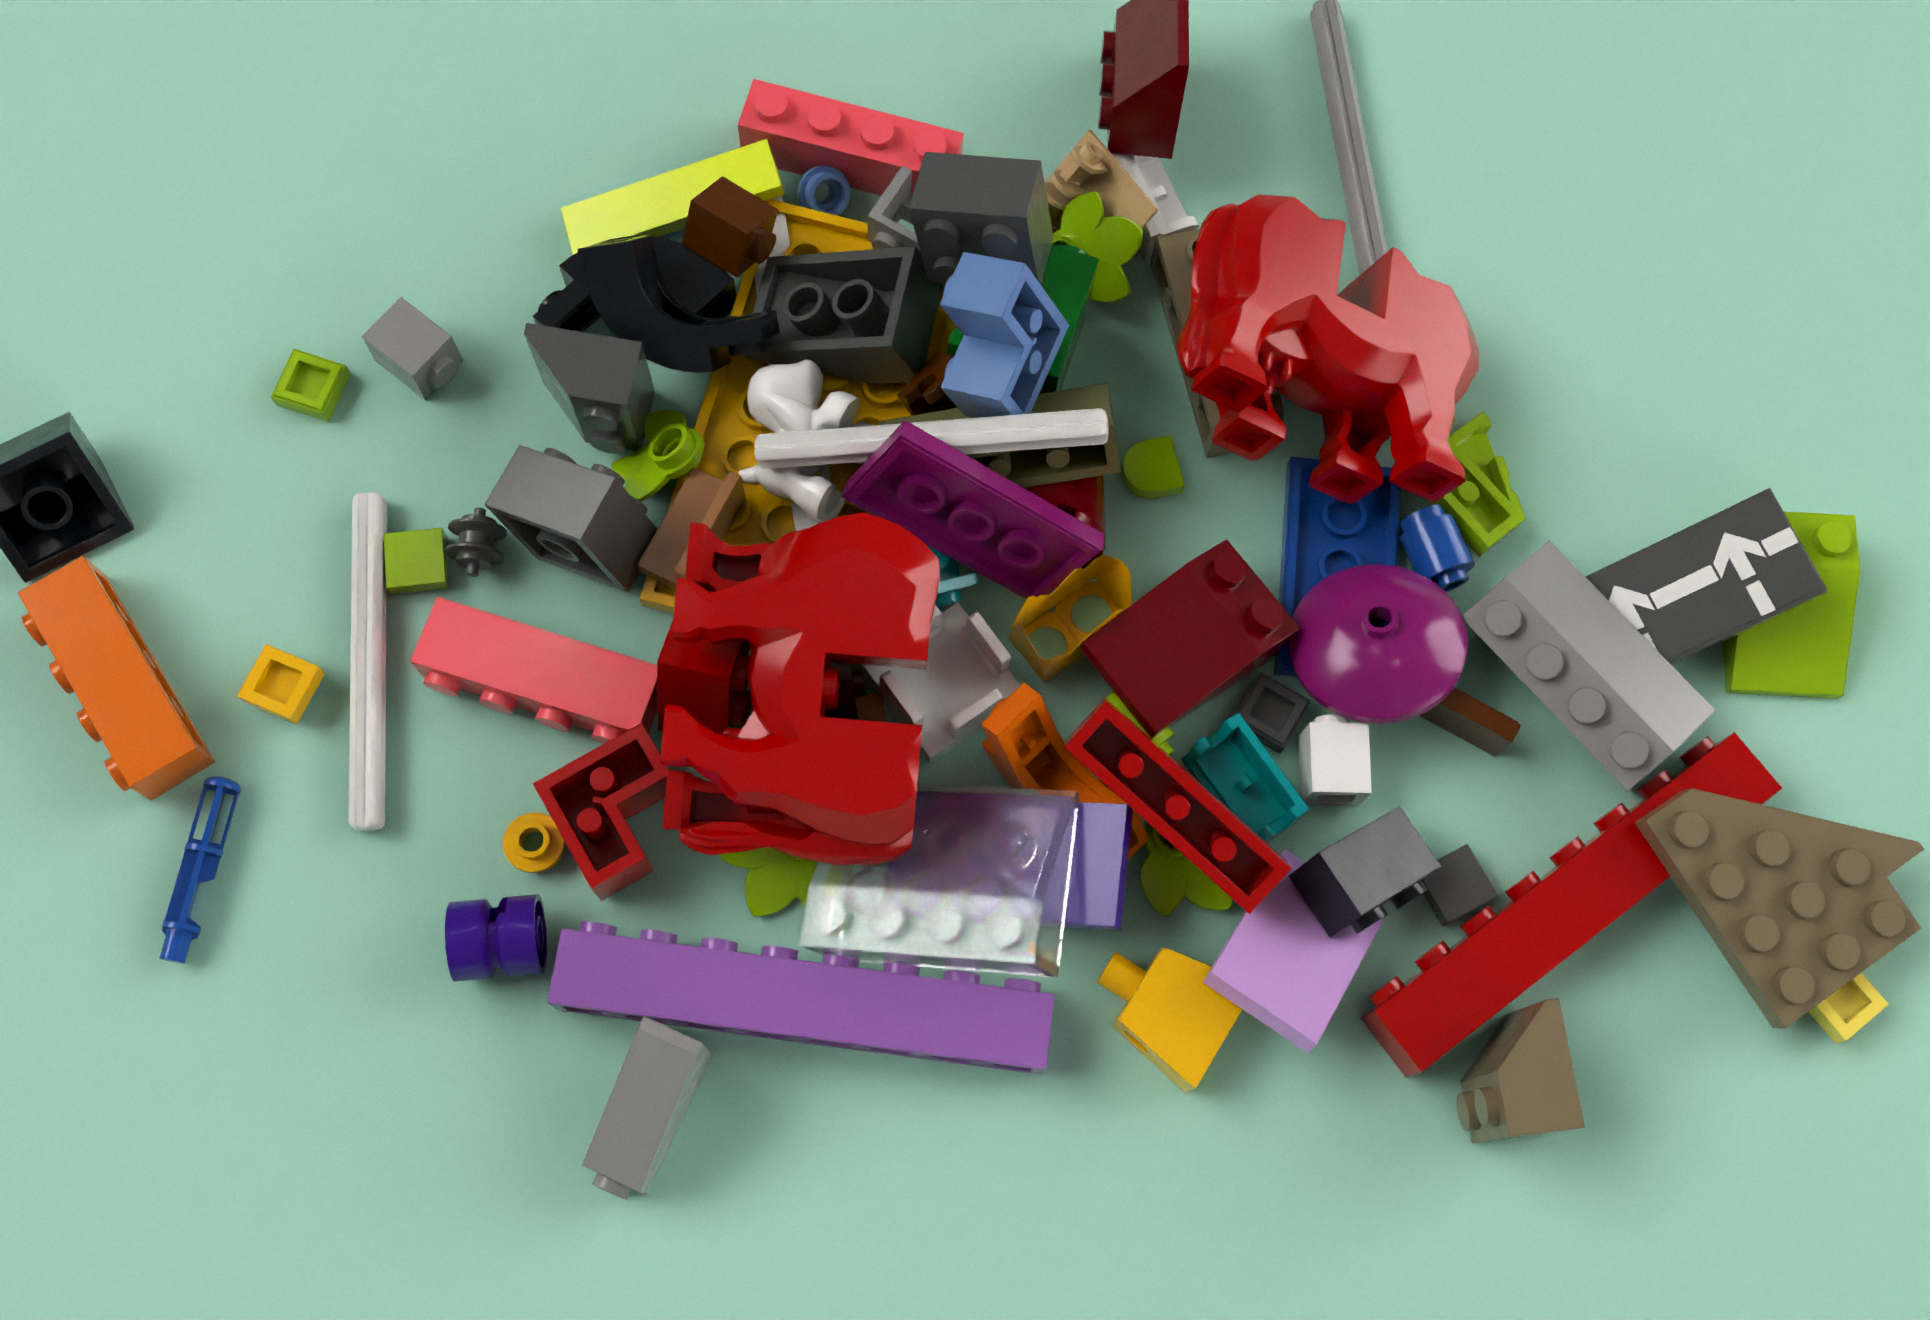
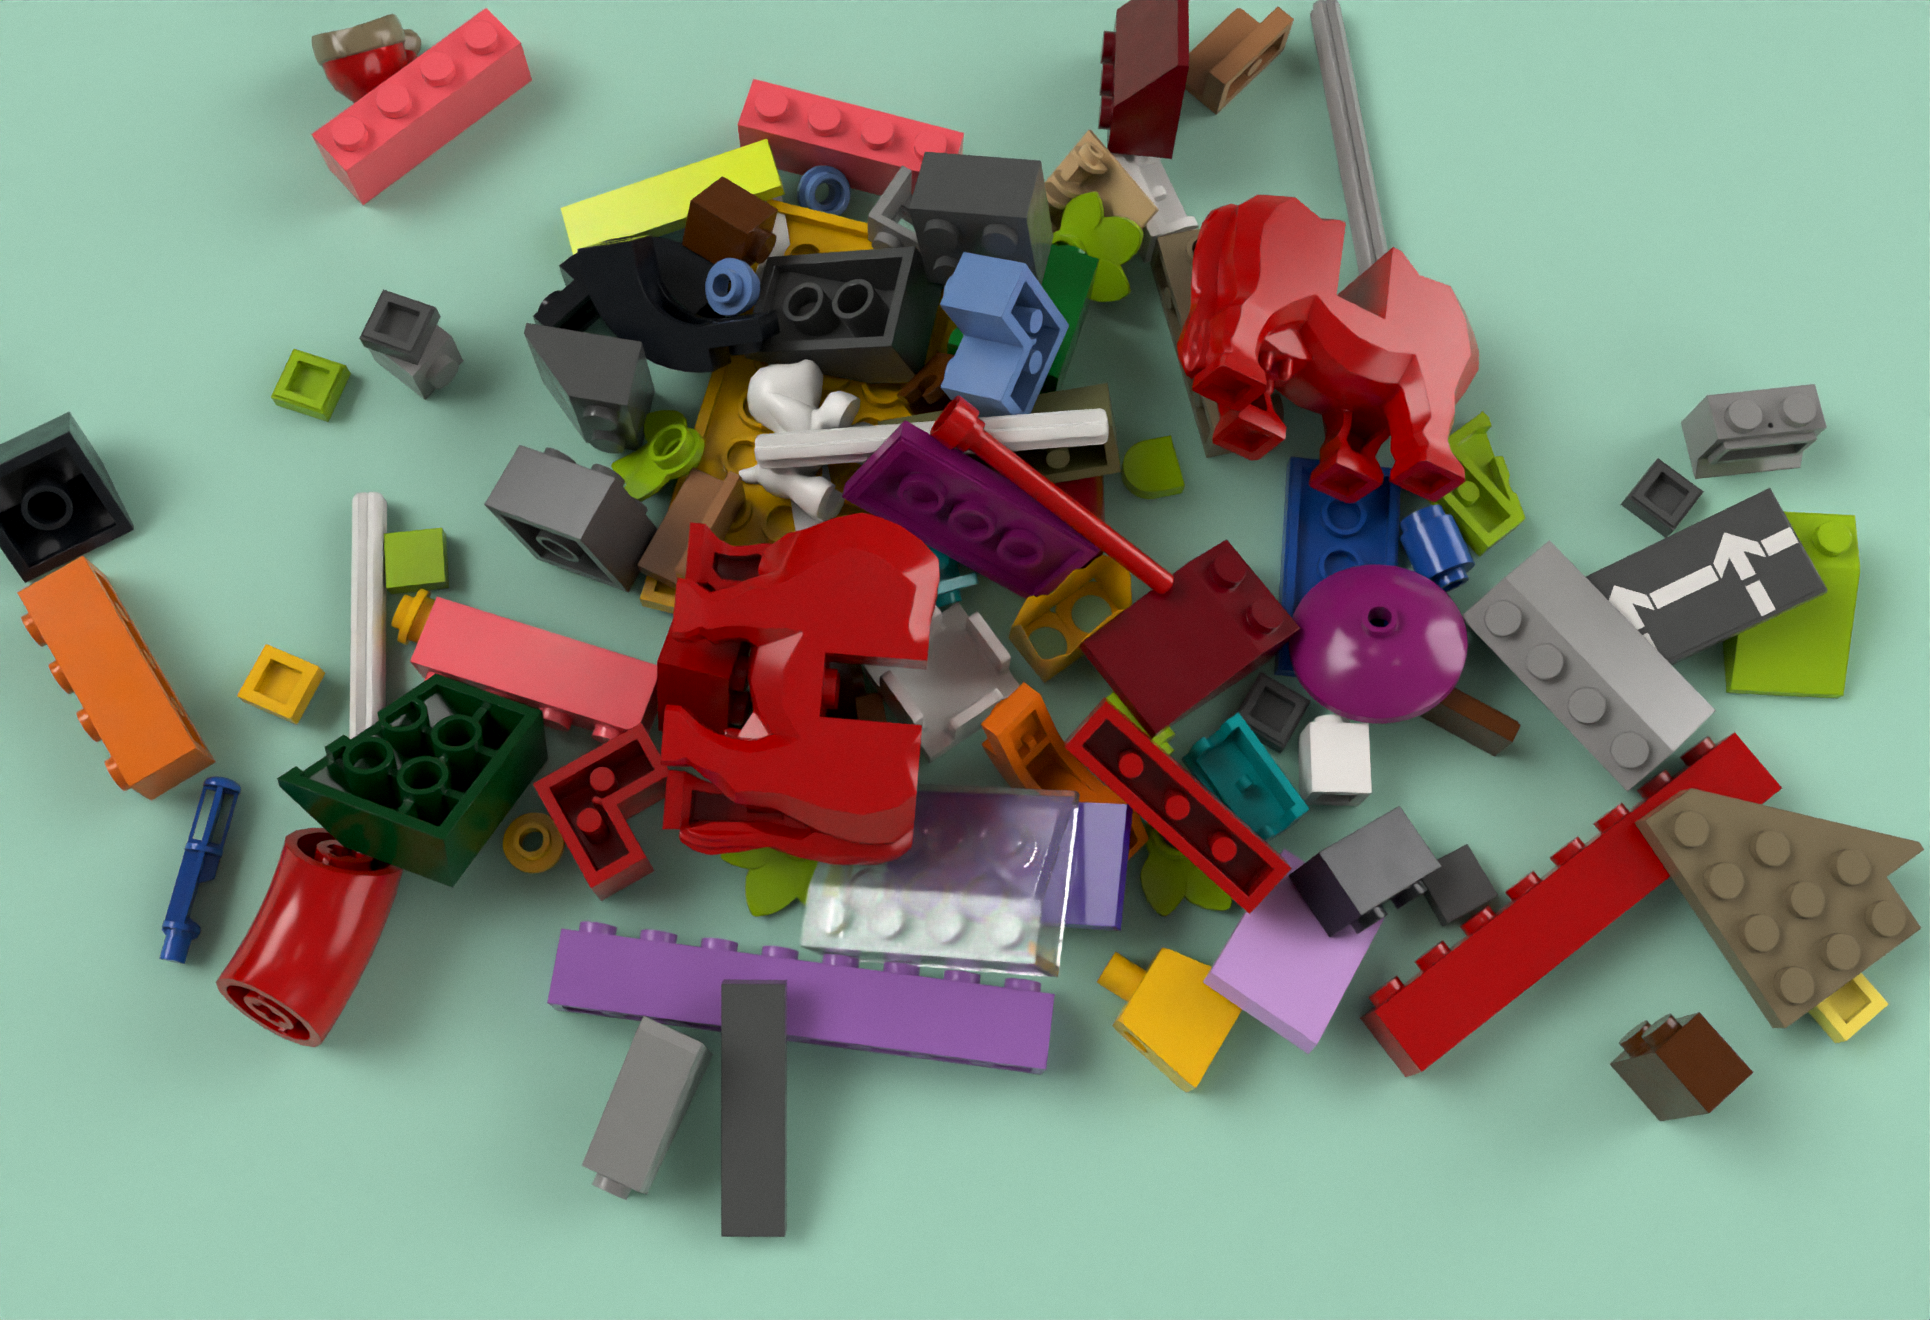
dark grey wheel [445,508,507,577] -> none
dark purple wheel [445,894,547,982] -> none
dark tan slope [1457,998,1585,1143] -> none
none -> red brick [216,828,404,1047]
none -> dark green wedge [277,674,548,888]
none -> coral brick [311,8,532,205]
none -> piece [312,14,421,103]
none -> dark grey tile [359,289,441,365]
none -> yellow plate [391,588,435,645]
none -> medium blue plate [705,258,760,316]
none -> dark grey tile [721,979,787,1237]
none -> red piece [930,395,1174,594]
none -> medium nougat panel [1185,7,1294,114]
none -> reddish brown brick [1610,1012,1753,1121]
none -> dark grey tile [1620,458,1704,538]
none -> light grey window [1681,384,1827,479]

